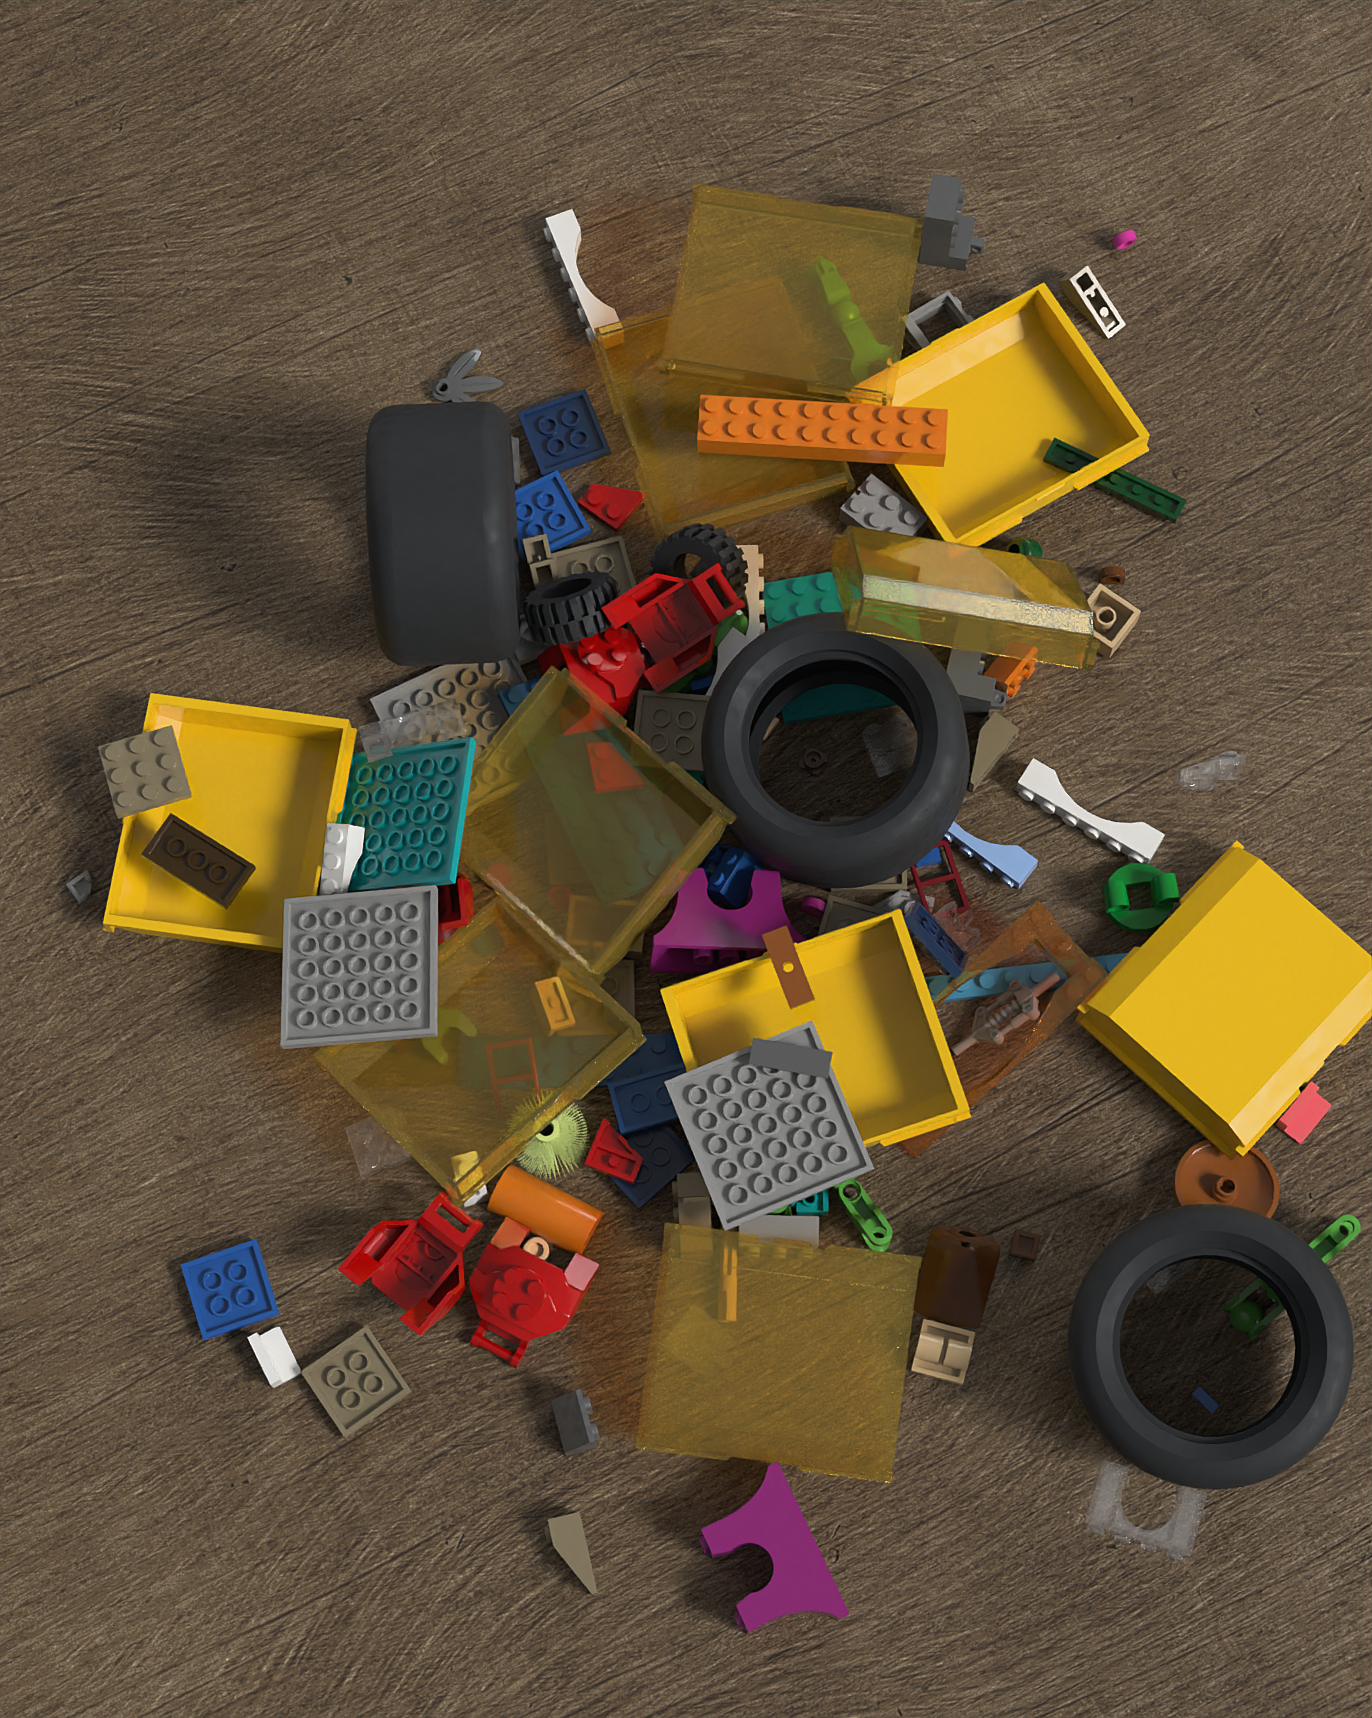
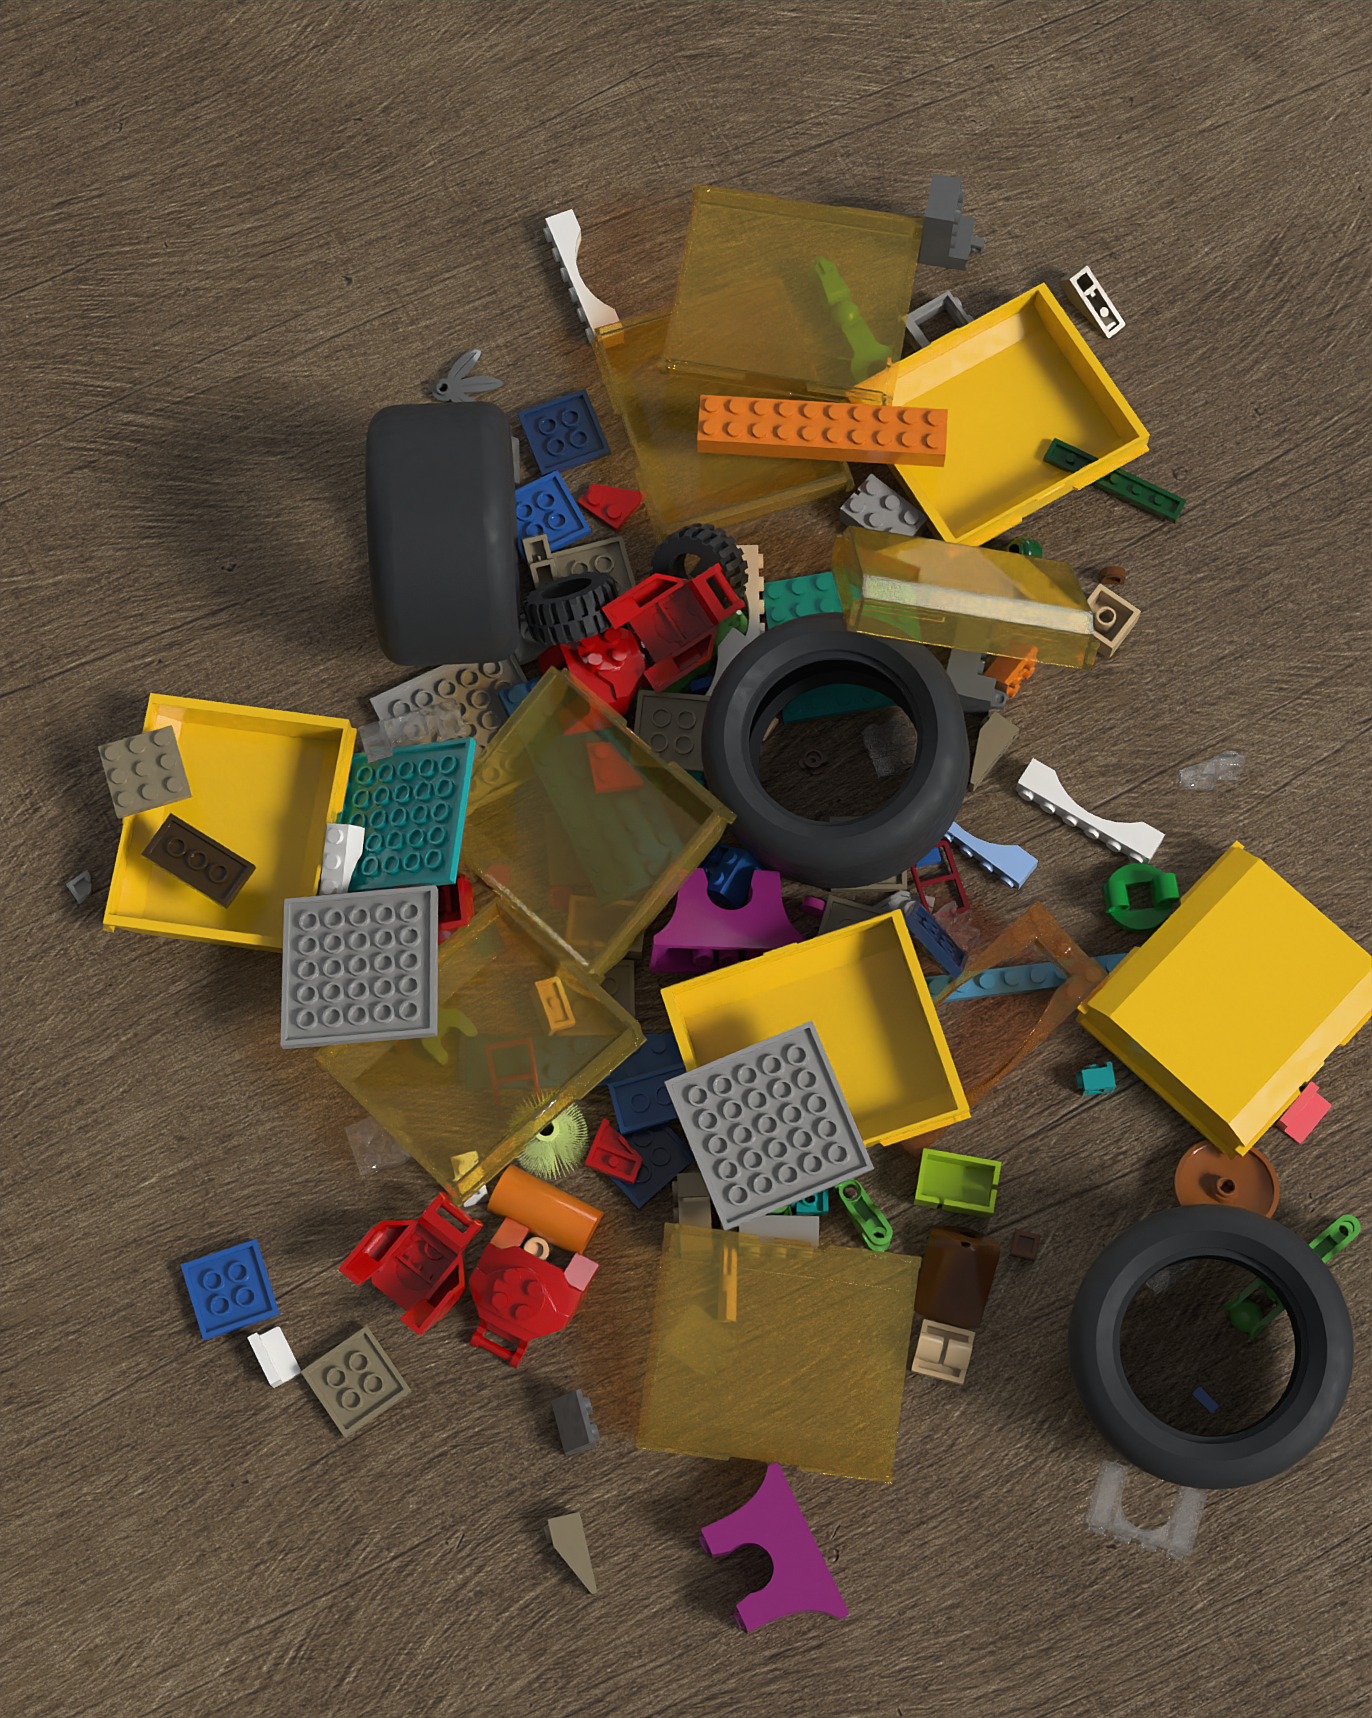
dark grey tile [748,1038,833,1079] -> none
dark orange tile [762,926,815,1010] -> none
light grey bar [951,971,1061,1056] -> none
dark pink tile [1112,230,1137,250] -> none
none -> lime piece [913,1148,1002,1219]
none -> teal brick [1075,1061,1116,1096]

